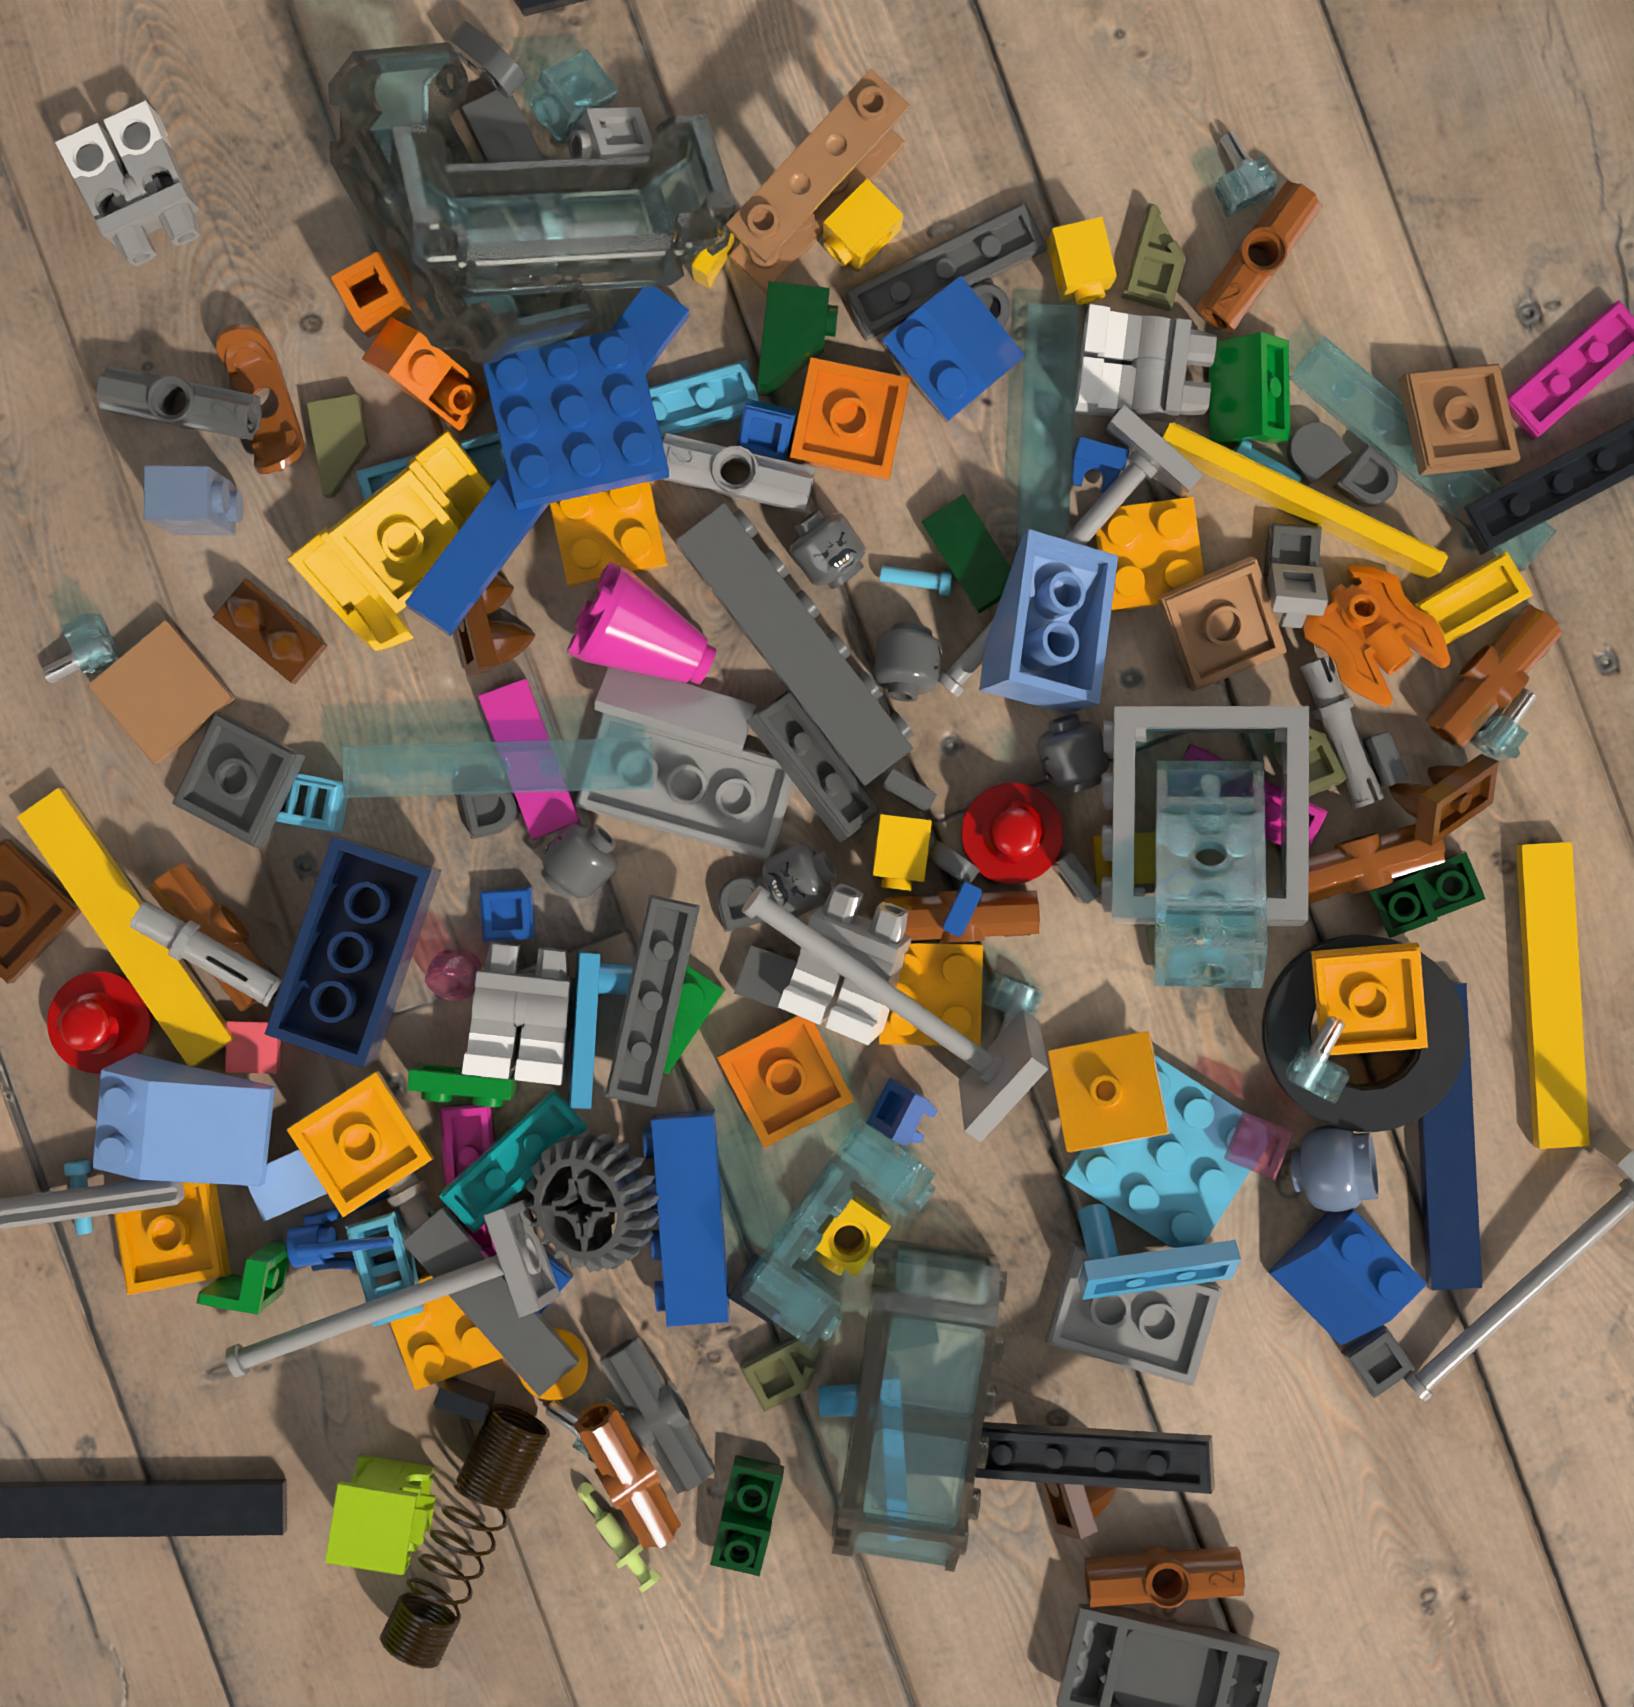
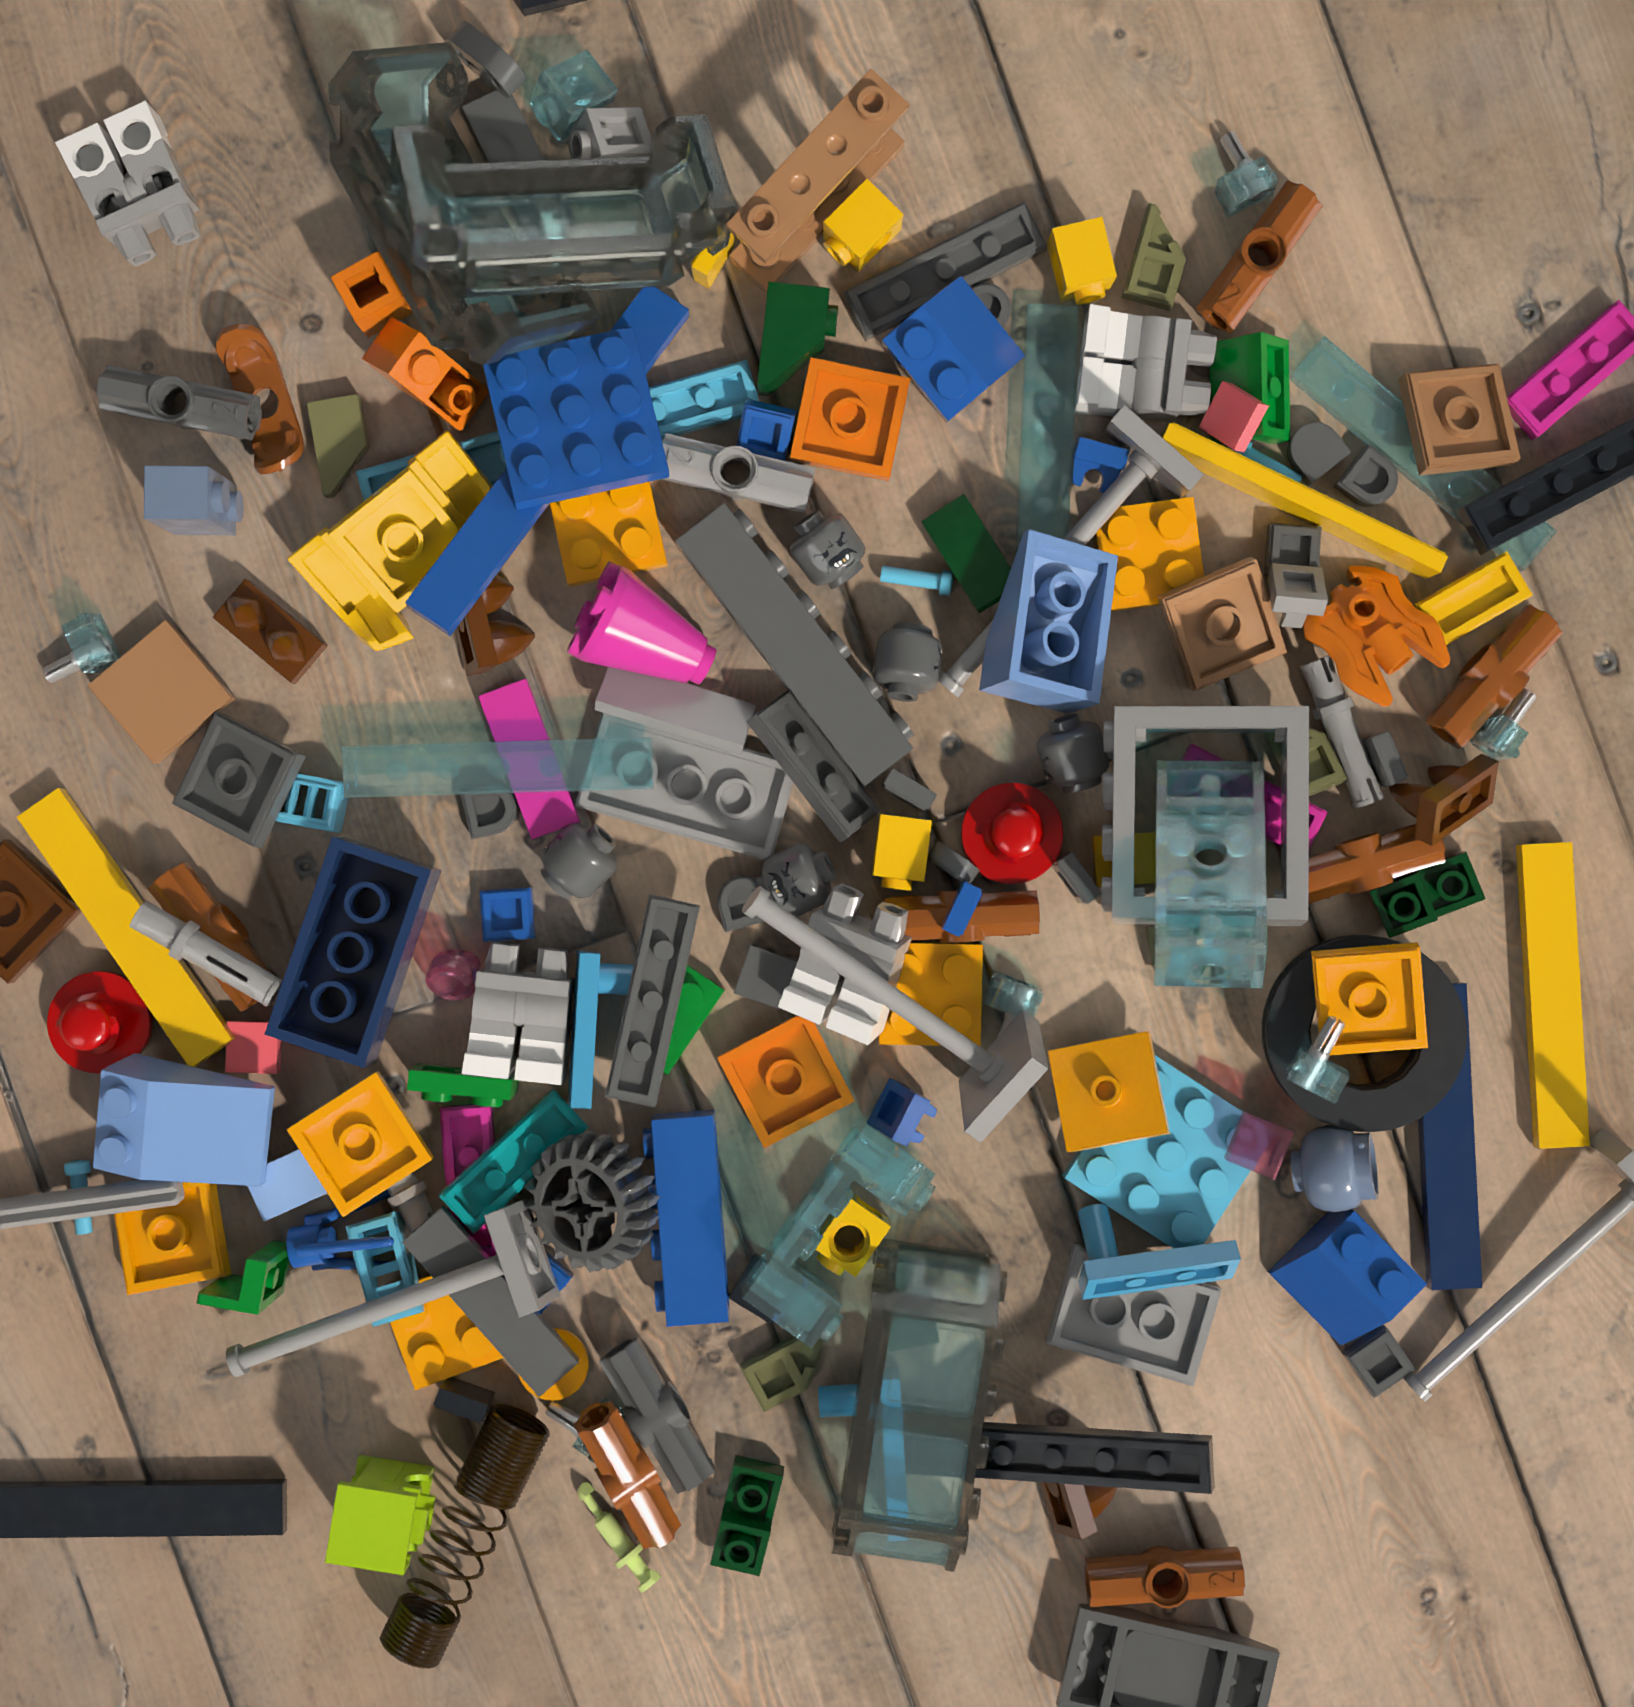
none -> coral tile [1199,381,1269,452]

